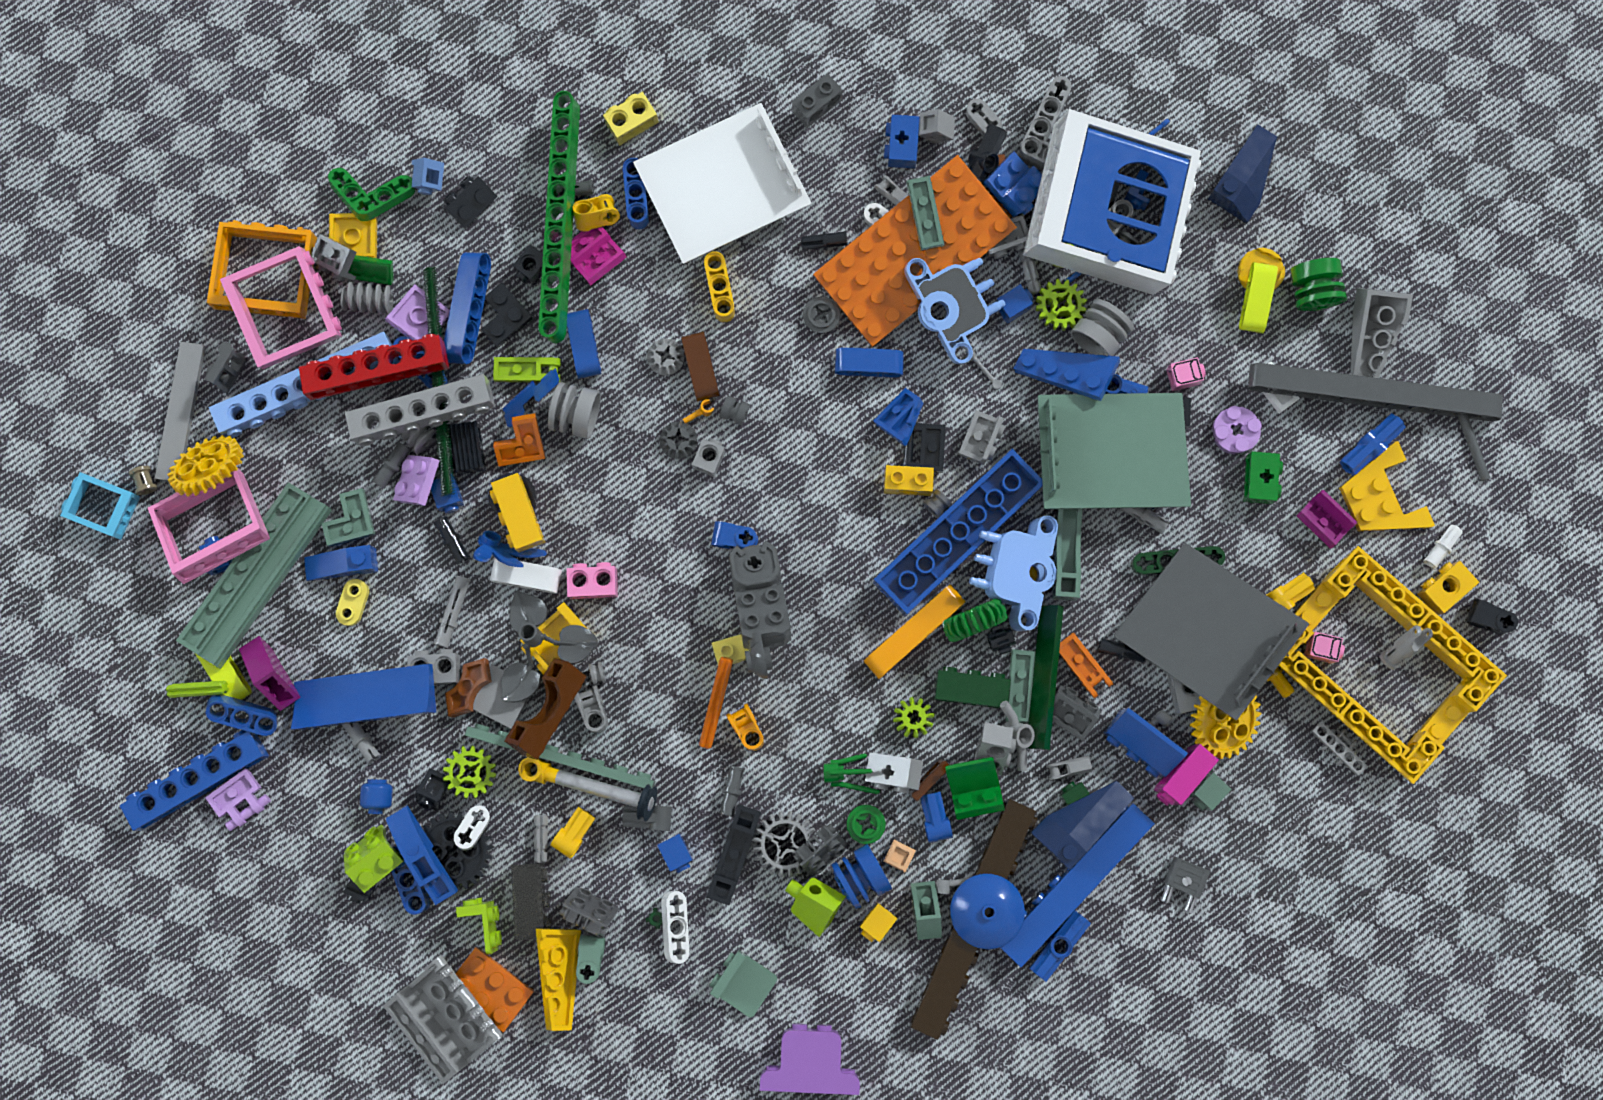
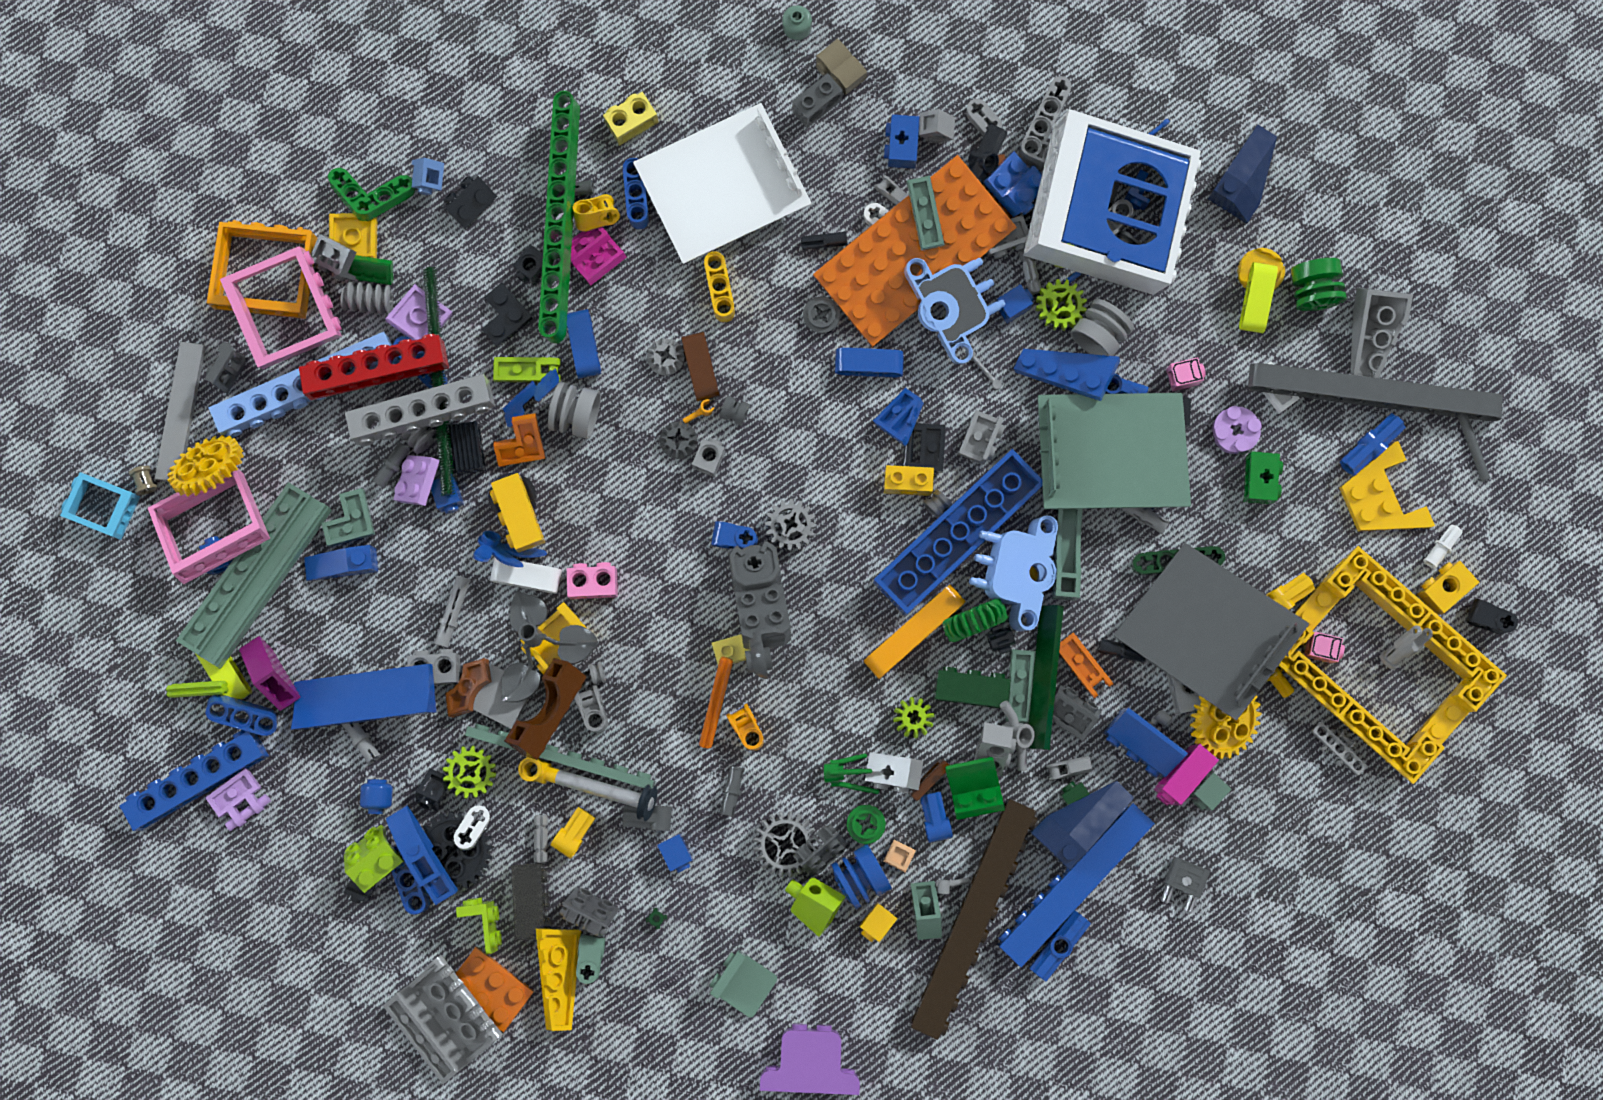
light yellow plate [336,579,369,626] -> none
black pin [433,516,470,565] -> none
blue beam [444,252,491,364] -> none
white beam [661,891,689,964] -> none
black slope [706,804,761,905] -> none
blue dish [950,874,1025,949] -> none
magenta bracket [1296,490,1357,549] -> none
none -> light grey gear [765,499,816,551]
none -> sand green head [782,5,812,40]
none -> dark tan brick [816,39,867,95]

